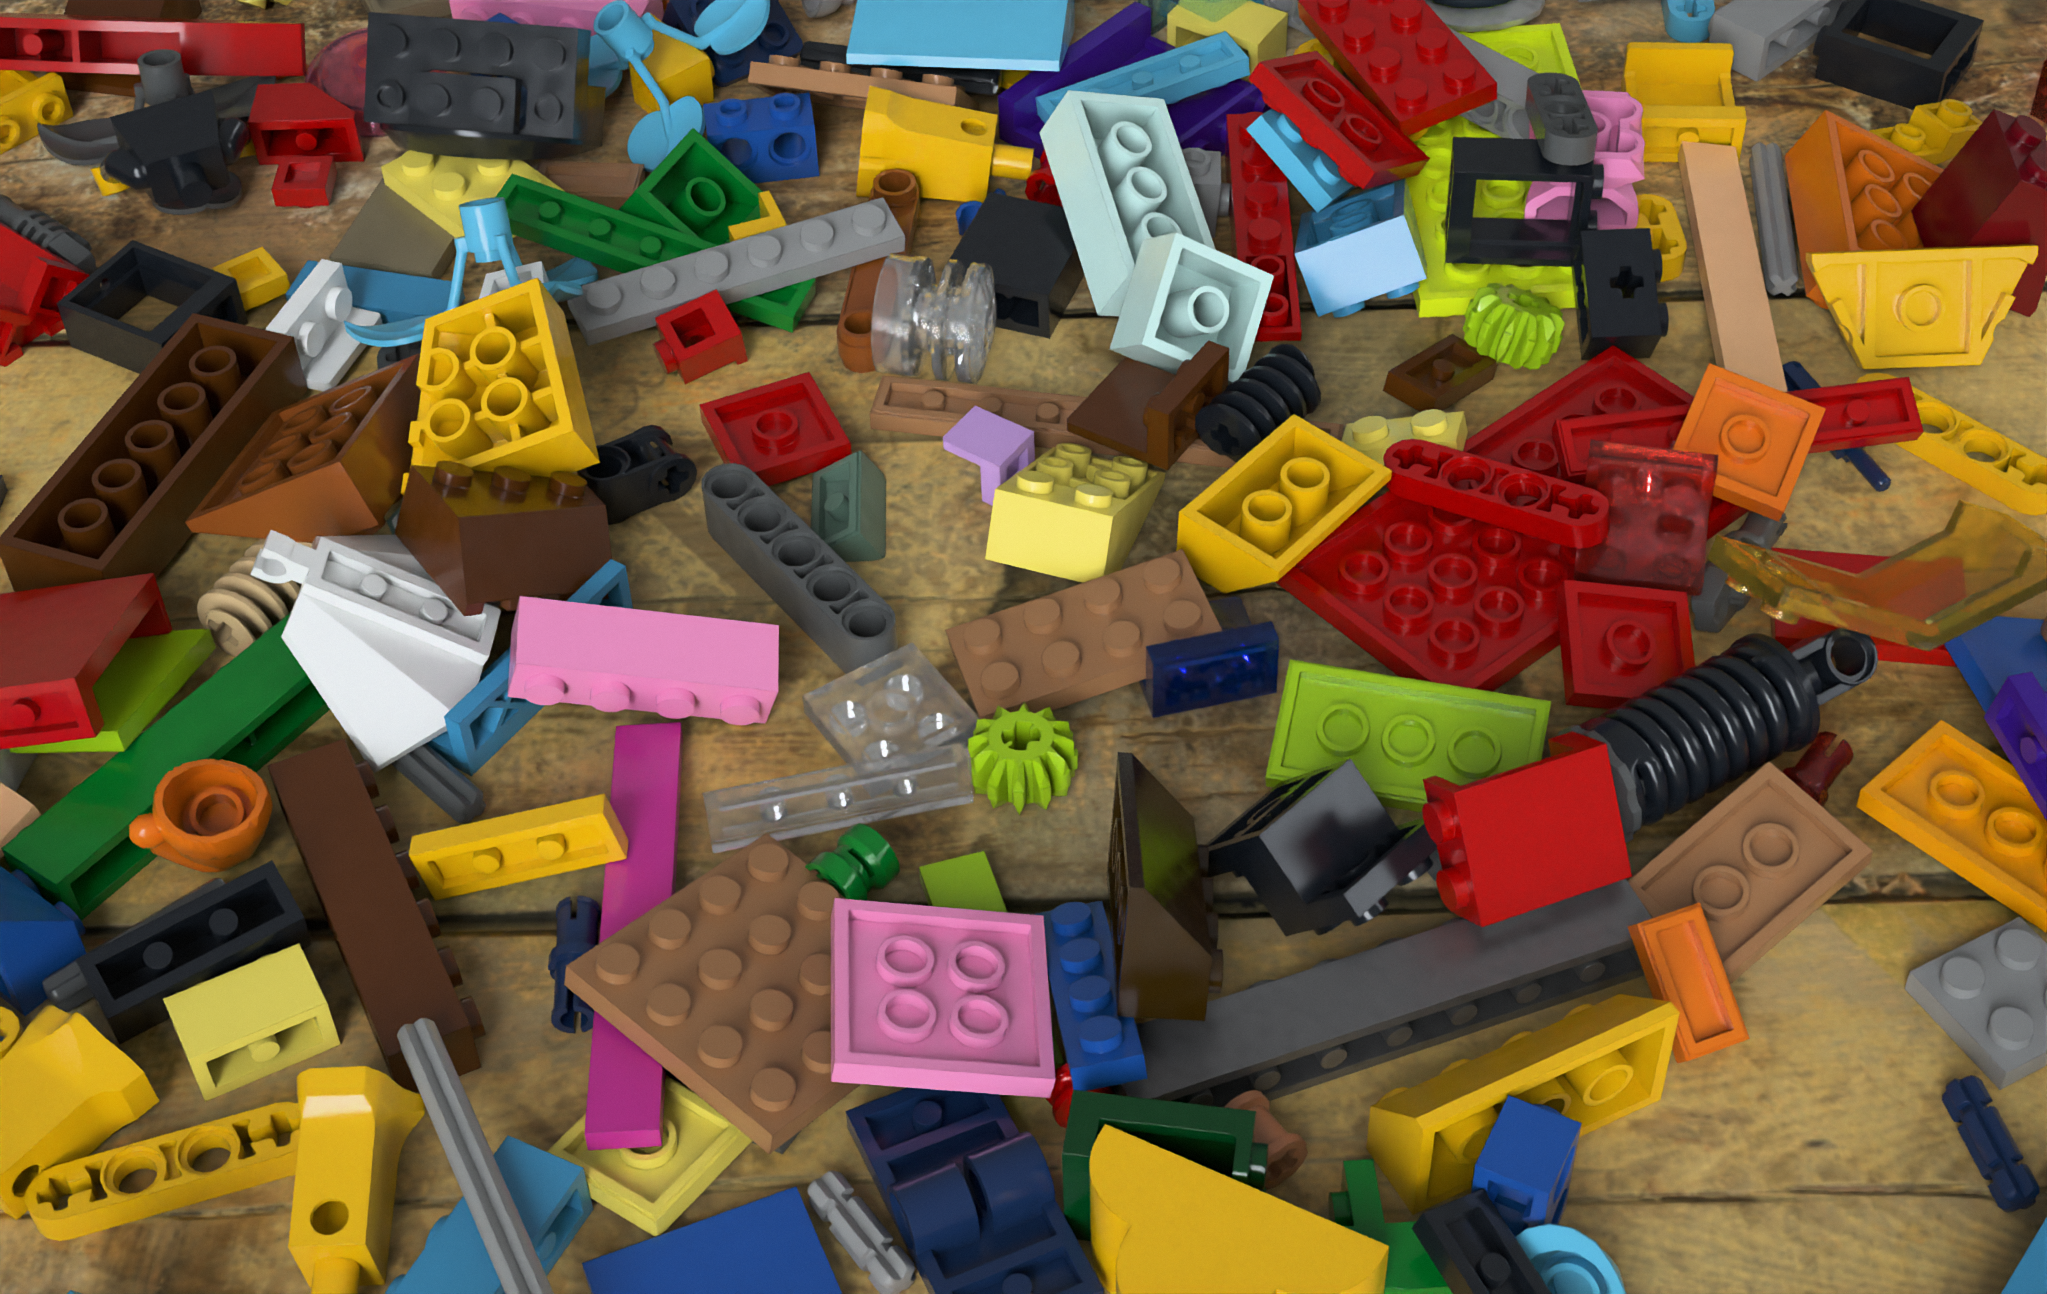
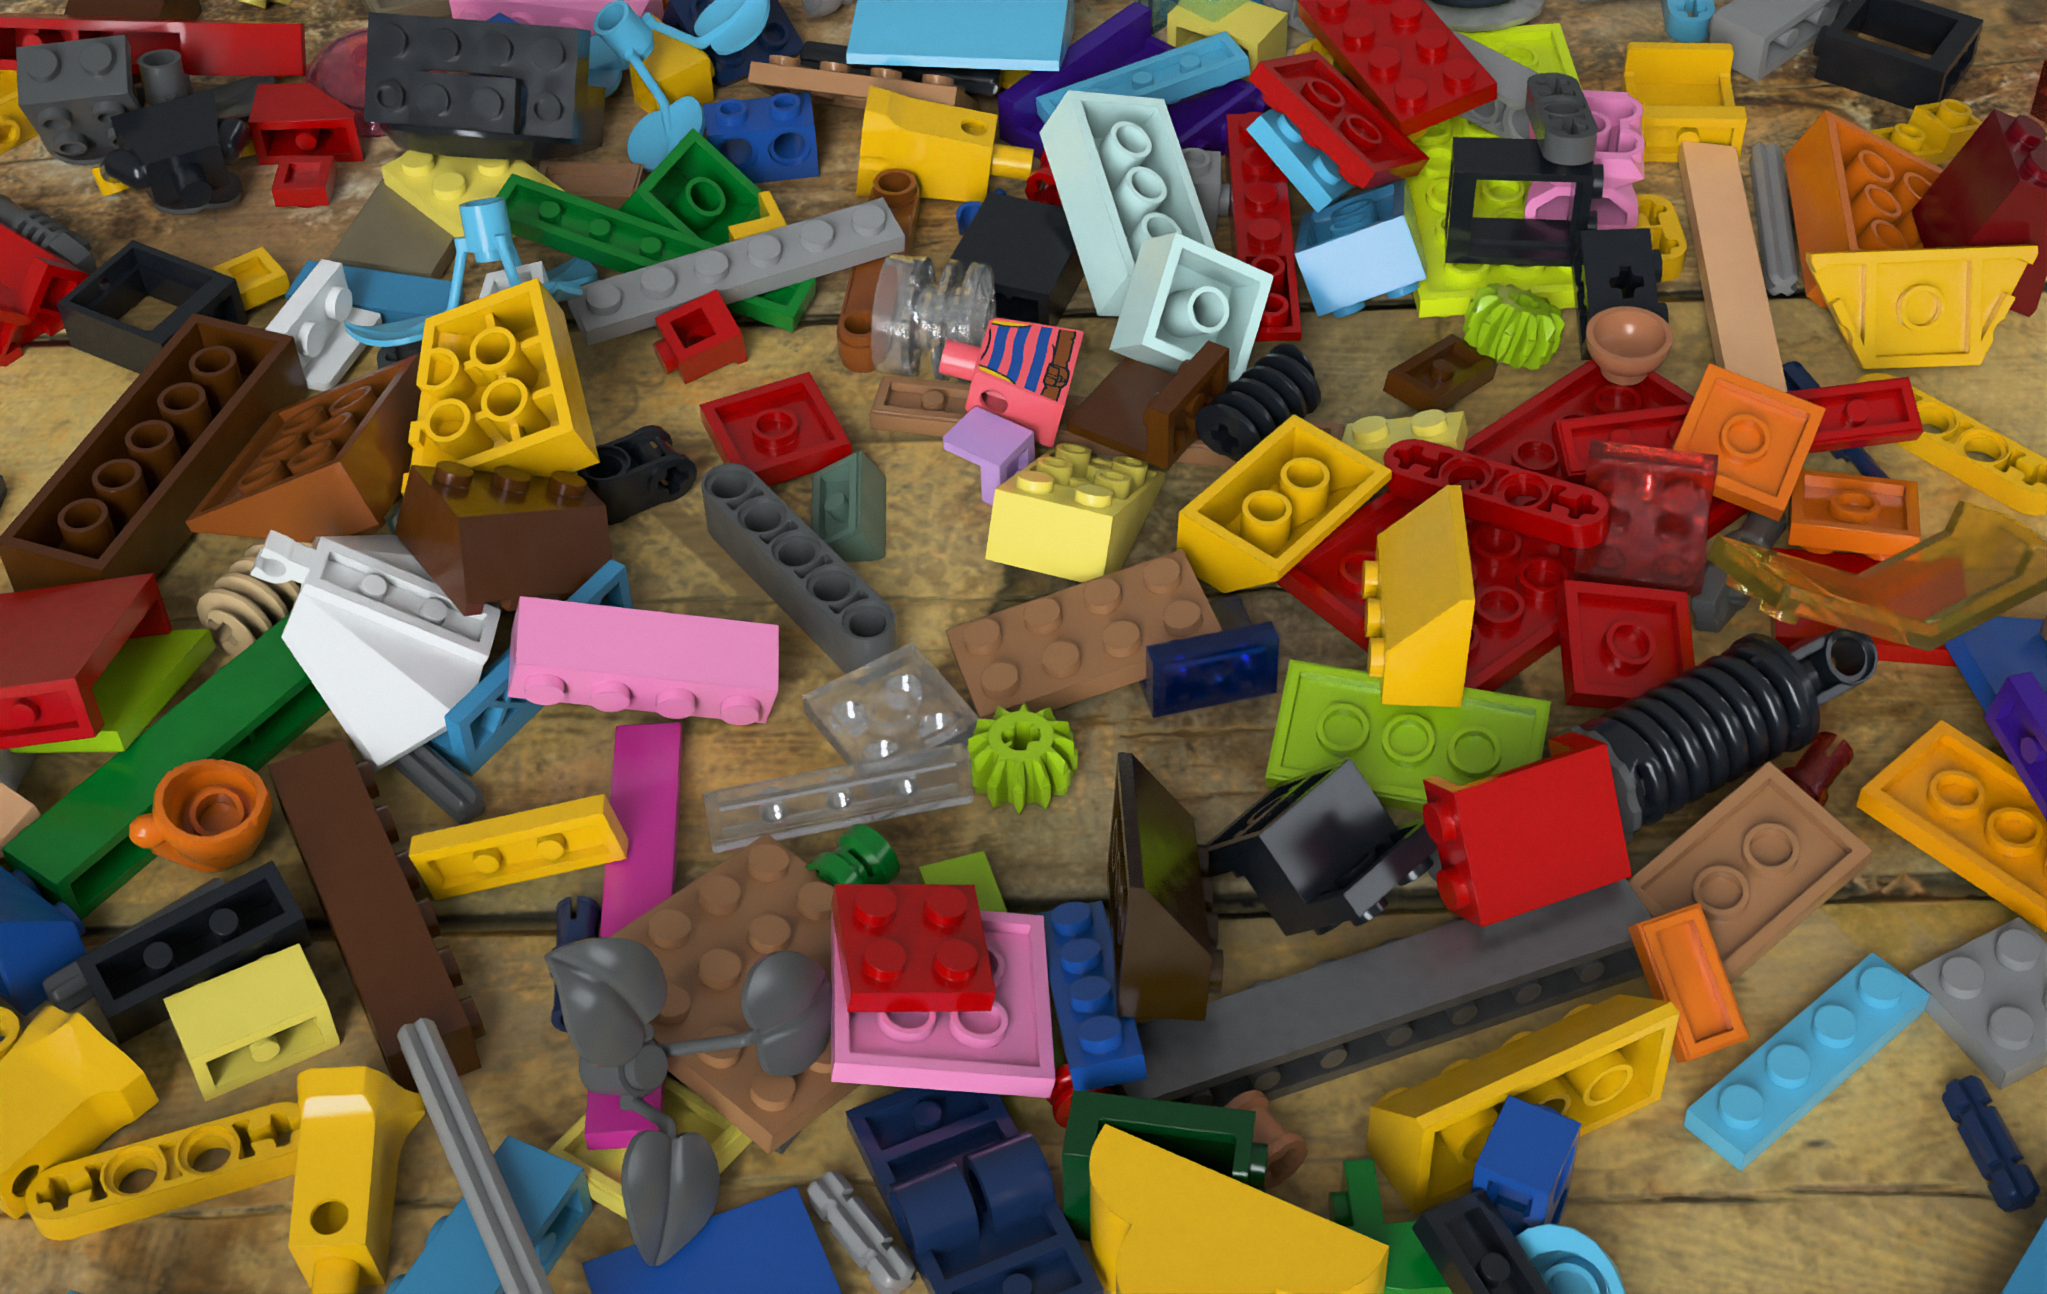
none -> dark grey bracket [16,35,142,155]
none -> dark grey plant [544,937,832,1266]
none -> red plate [831,884,996,1012]
none -> coral torso [938,317,1084,448]
none -> yellow slope [1362,485,1475,707]
none -> nougat piece [1586,306,1673,386]
none -> medium azure plate [1683,952,1930,1172]
none -> orange plate [1788,469,1921,562]

